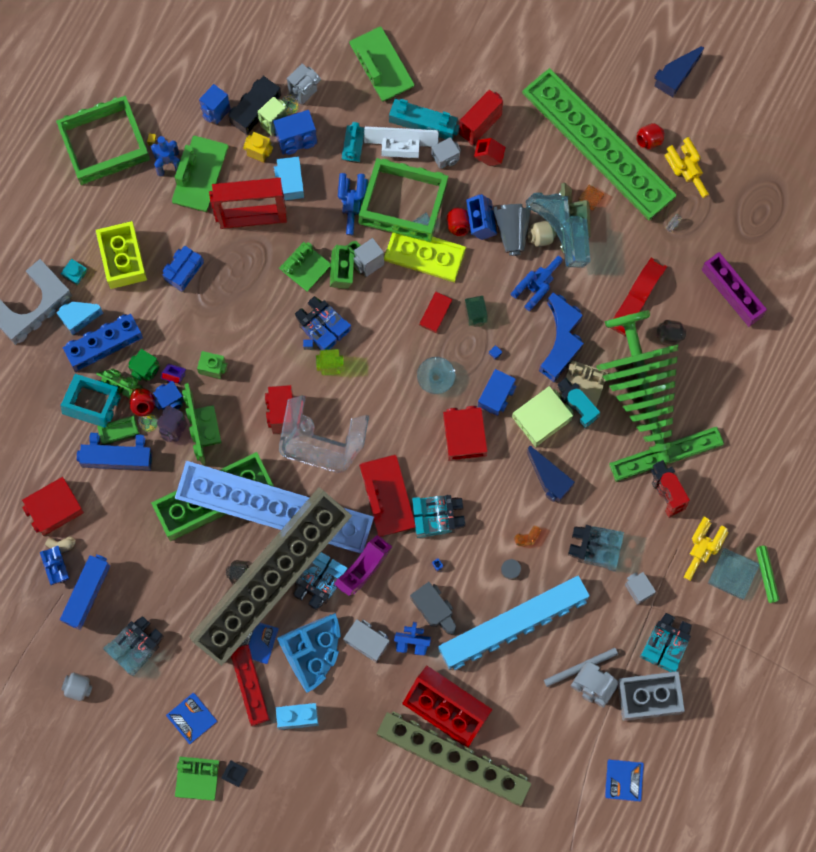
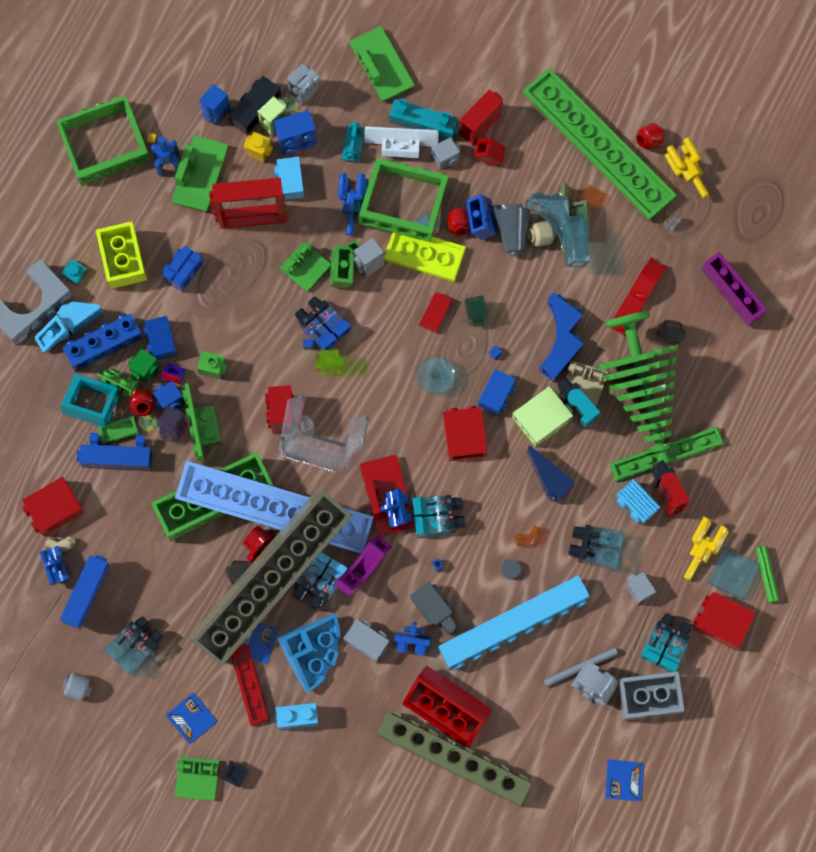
blue plant [511,256,563,311] -> none
dark blue slope [654,46,704,98] -> none
none -> medium azure slope [34,315,69,353]
none -> blue brick [143,315,177,360]
none -> red piece [242,525,276,563]
none -> blue hips [381,488,412,528]
none -> medium azure brick [616,479,661,525]
none -> red brick [693,592,756,651]

